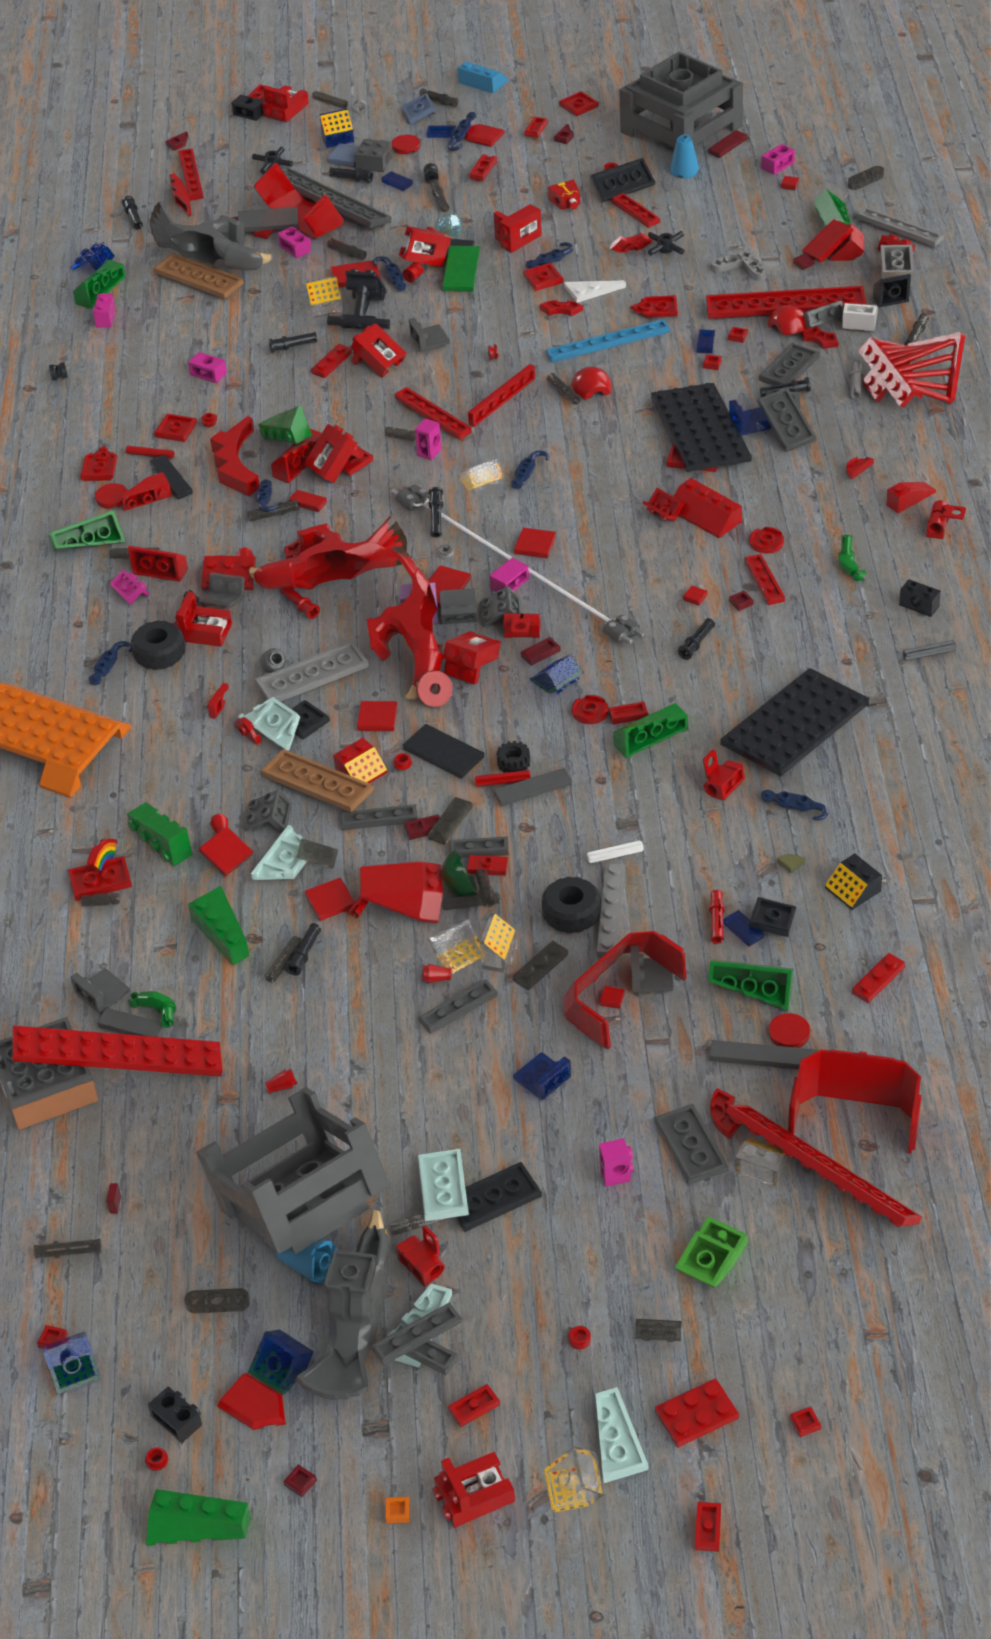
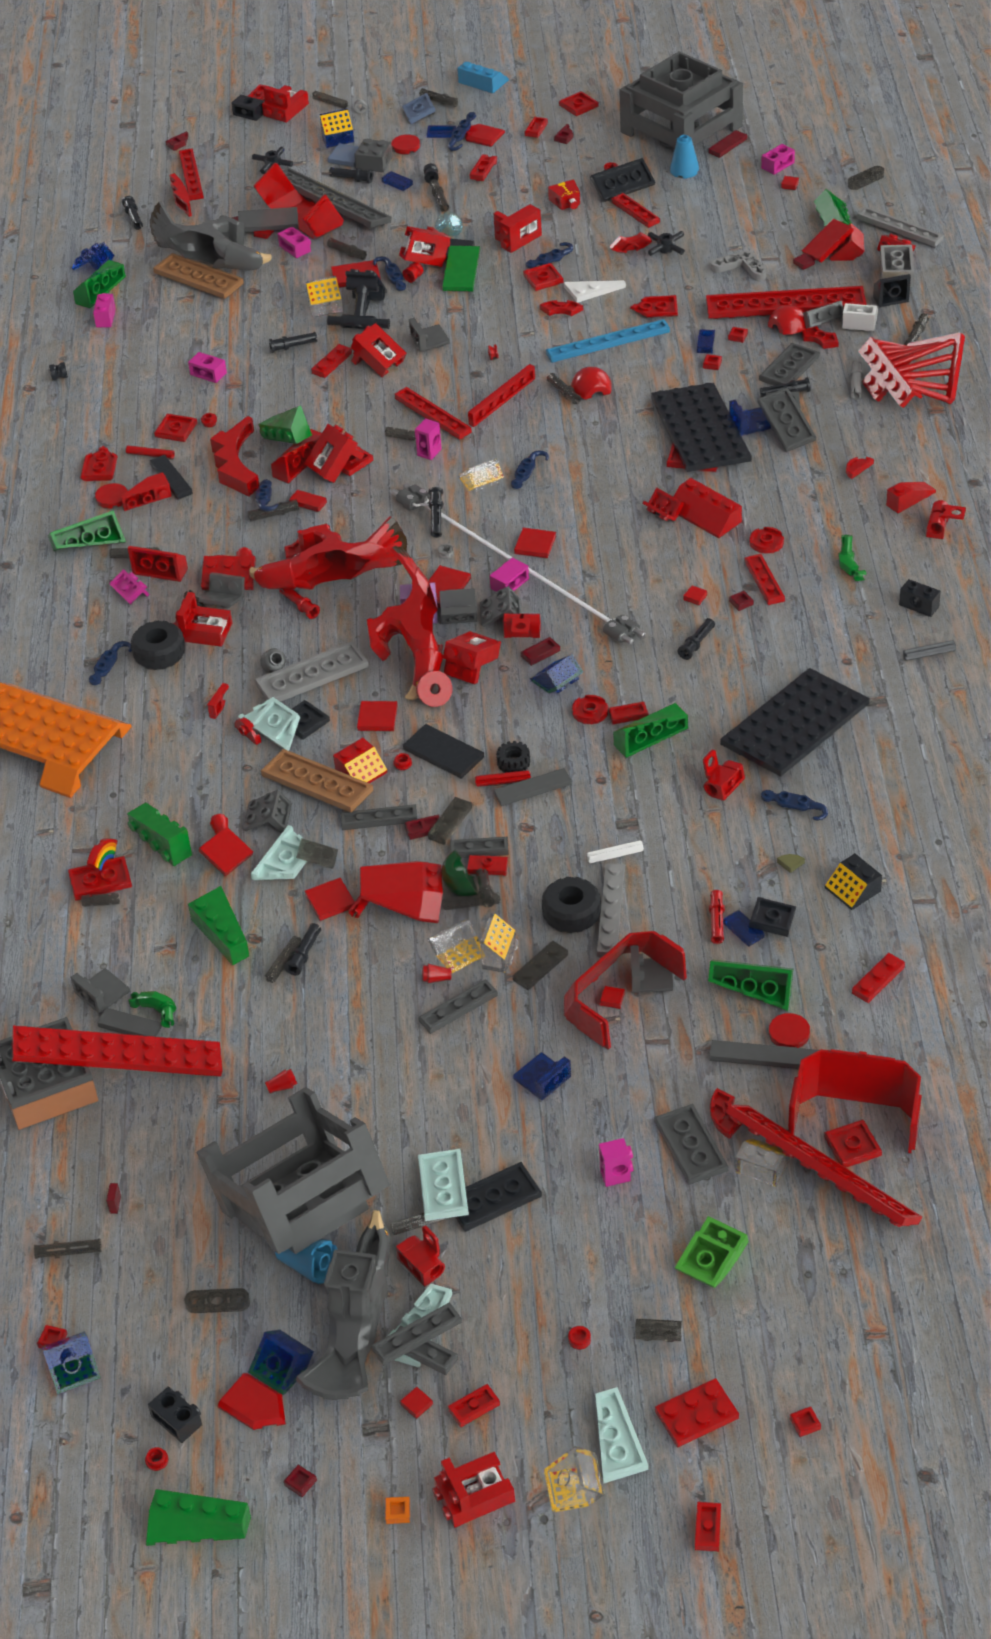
none -> red tile [400,1387,433,1419]
none -> red tile [824,1119,882,1168]

